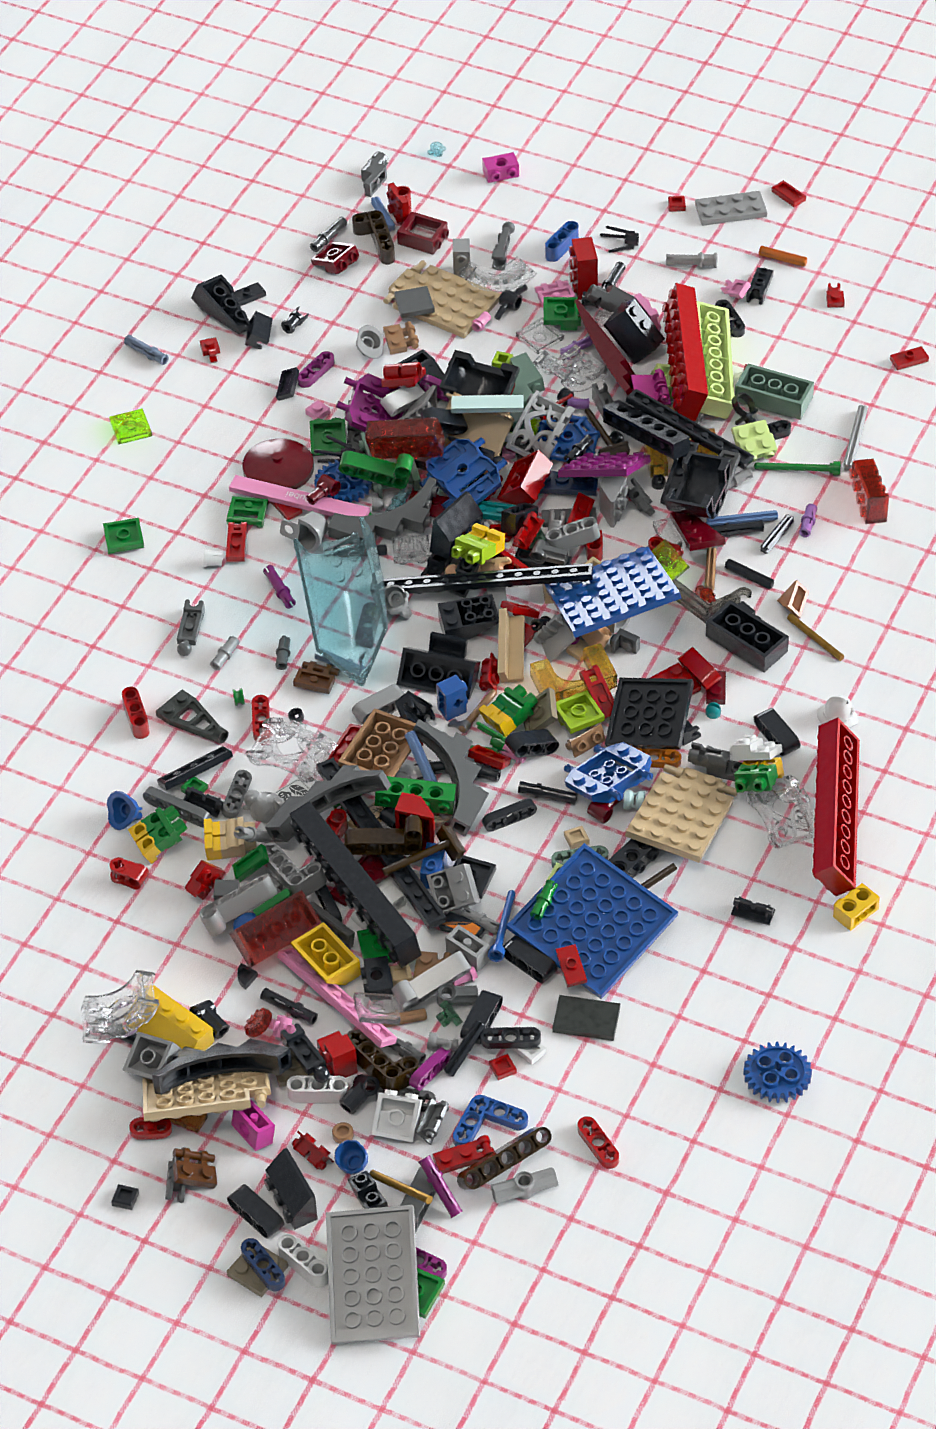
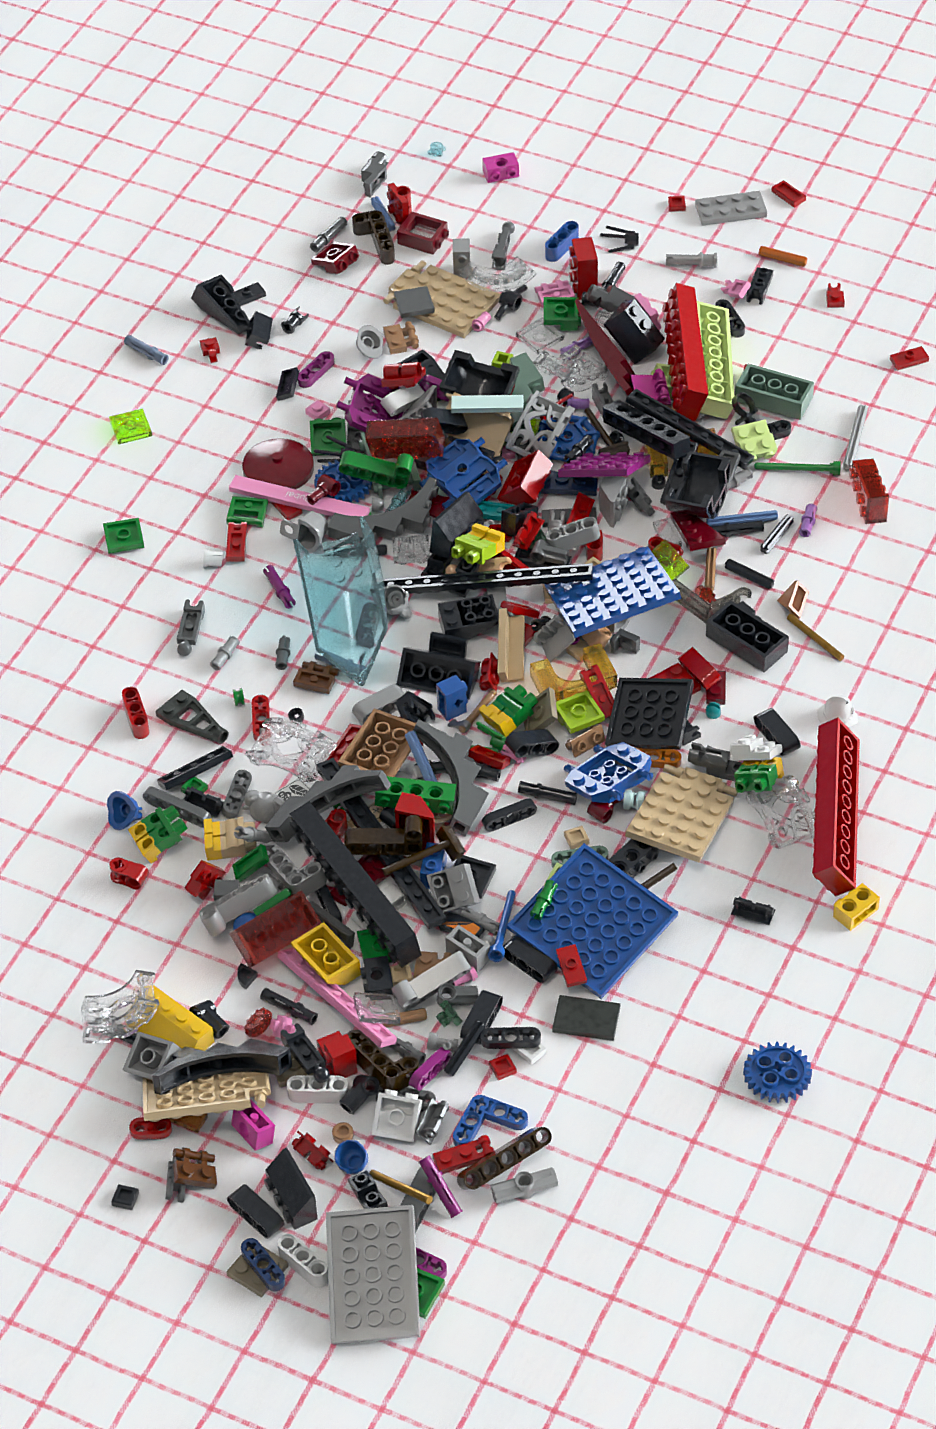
red beam [577,1116,619,1169] -> none

